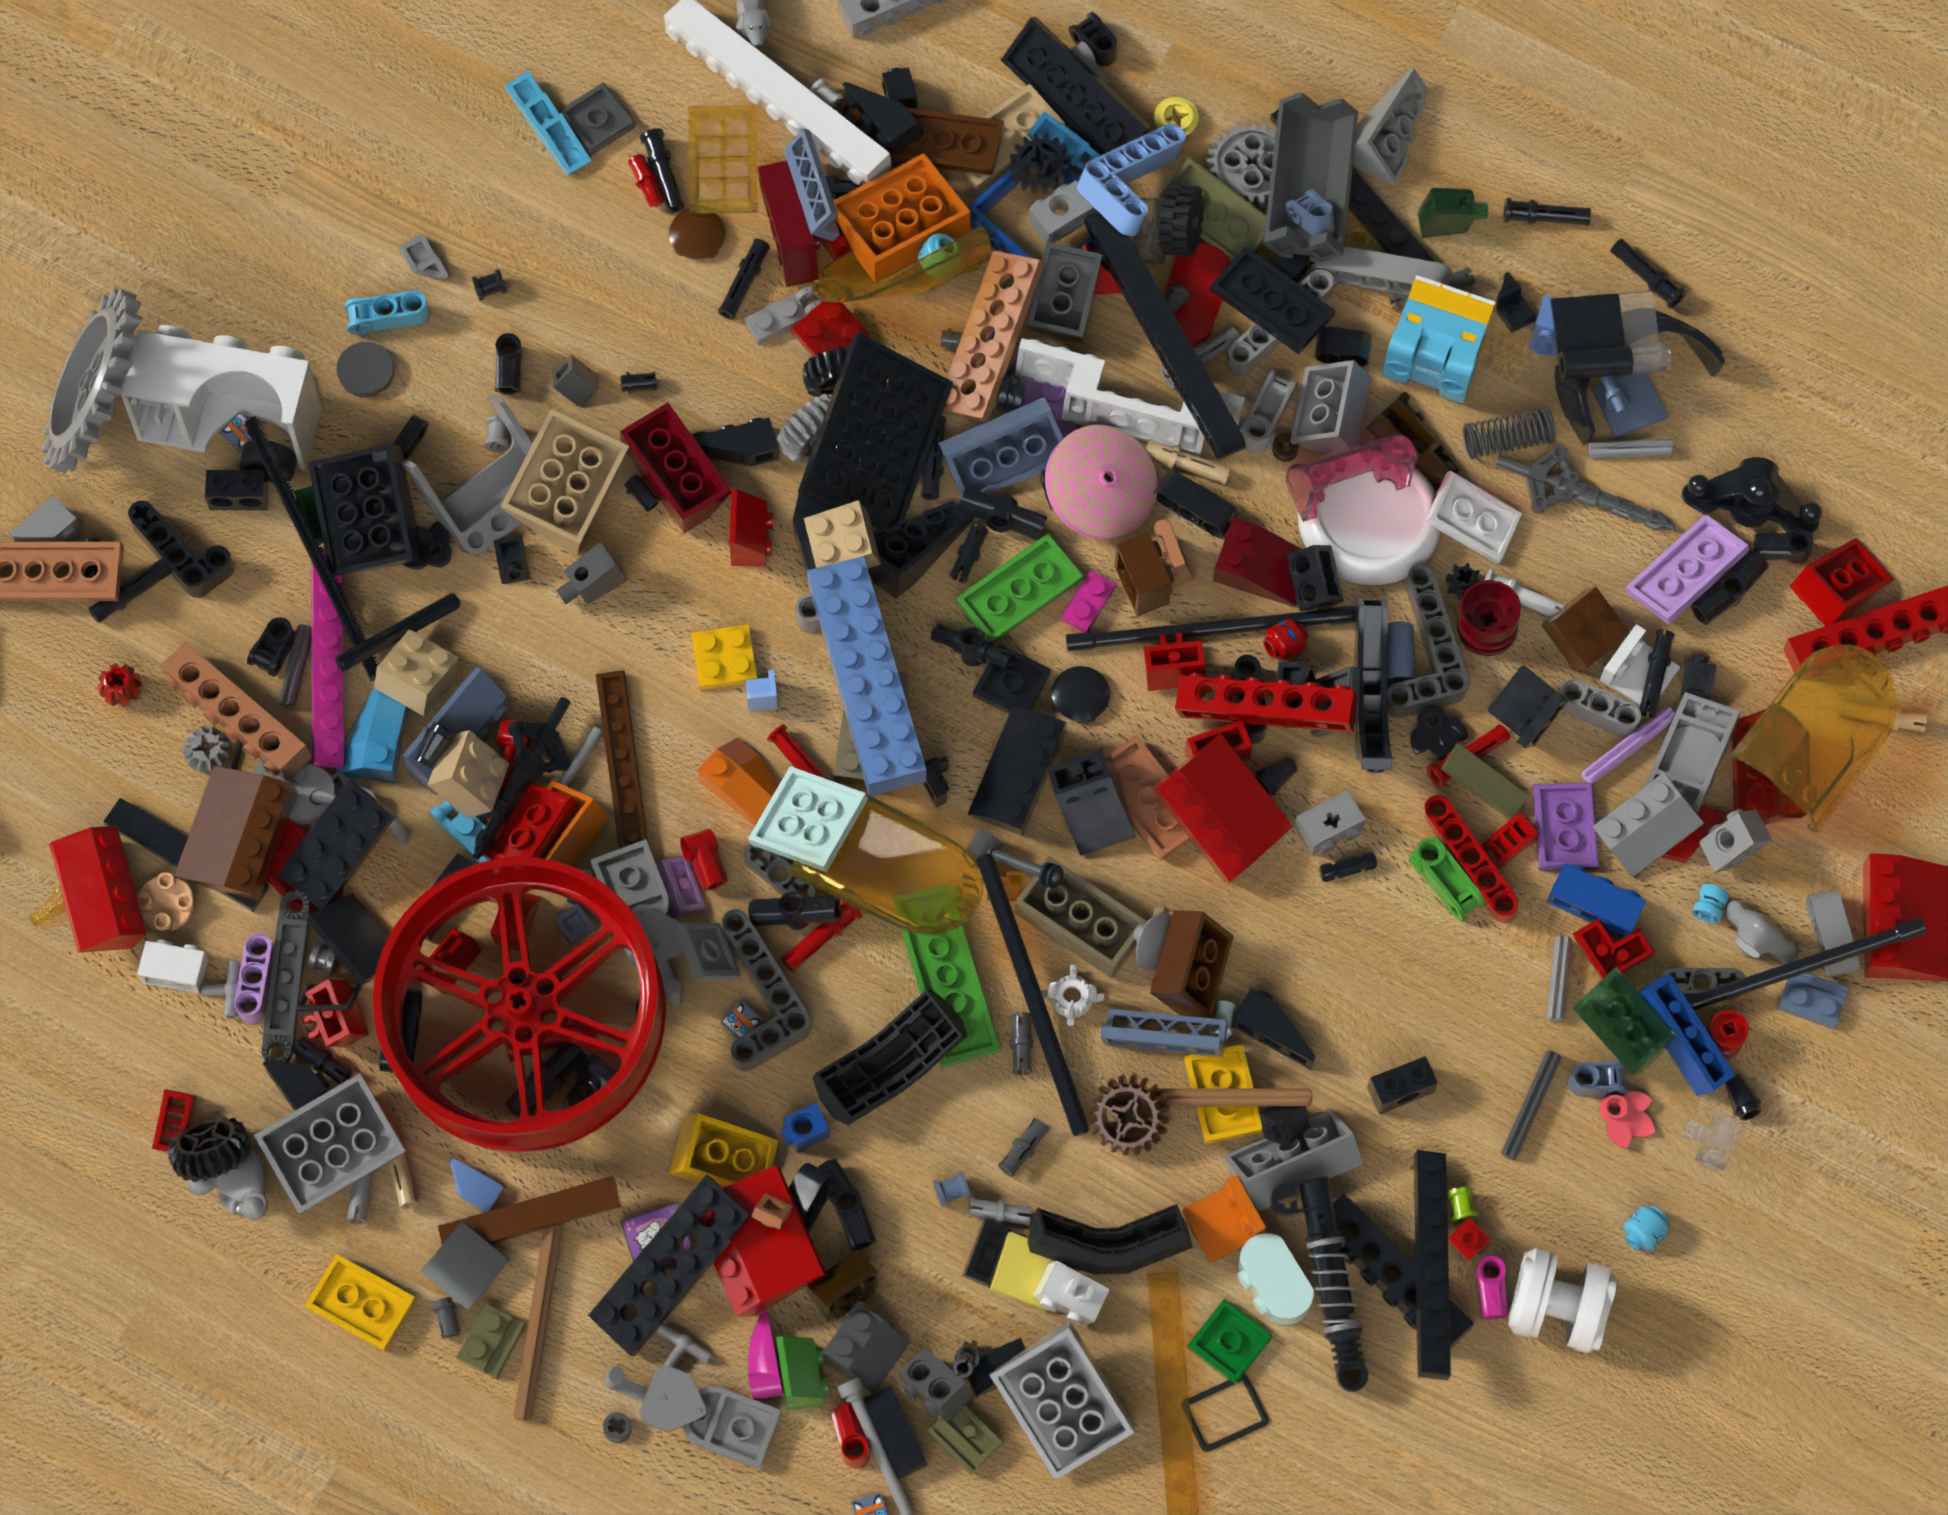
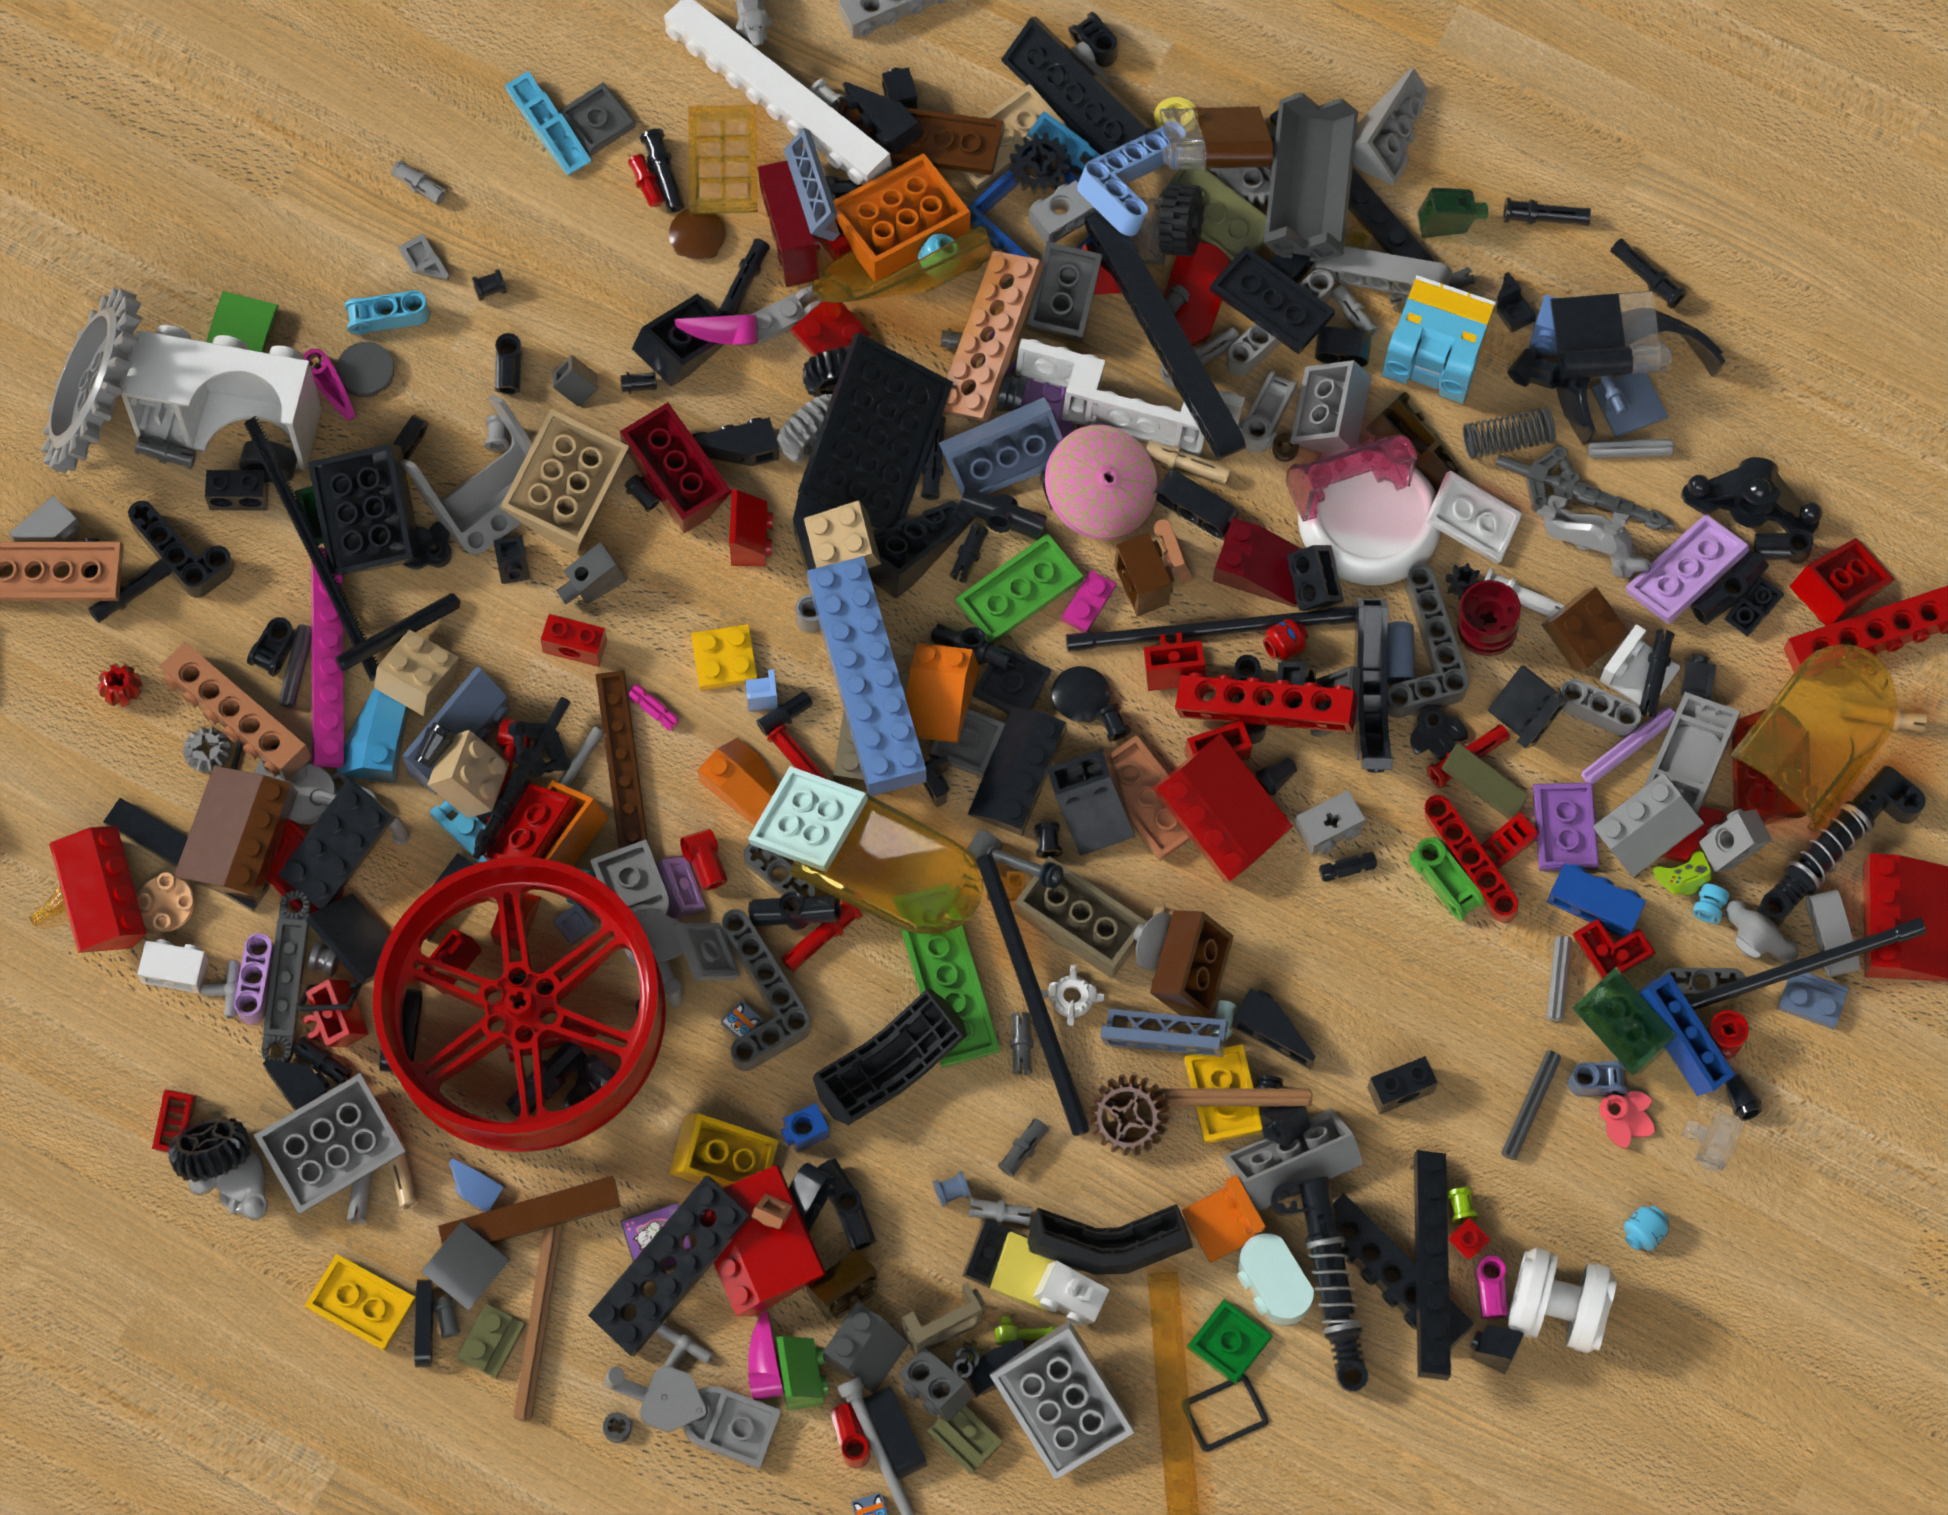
tile [219,411,251,453] -> none
sand blue piece [1285,189,1335,237] -> none
none -> dark grey pin [135,435,196,469]
none -> bright green slope [206,291,279,353]
none -> dark pink piece [304,348,356,421]
none -> light grey pin [391,160,447,205]
none -> black beam [414,1279,434,1368]
none -> red brick [541,614,607,667]
none -> dark pink axle [629,684,679,730]
none -> black slope [632,293,724,387]
none -> dark pink piece [675,315,758,345]
none -> black axle [756,692,813,736]
none -> dark tan window [902,1283,985,1356]
none -> orange slope [906,643,980,743]
none -> dark grey plate [929,709,1005,778]
none -> lime piece [995,1316,1057,1346]
none -> black bush [1034,822,1063,859]
none -> black bush [1096,703,1131,742]
none -> reddish brown door [1160,106,1273,170]
none -> black bush [1255,1075,1283,1088]
none -> light grey pin [1331,284,1379,336]
none -> black slope [1470,1324,1524,1374]
none -> black piece [1507,348,1565,389]
none -> light grey animal [1536,495,1651,578]
none -> lime piece [1653,851,1712,895]
none -> black slope [1724,577,1784,637]
none -> black piece [1757,765,1926,927]

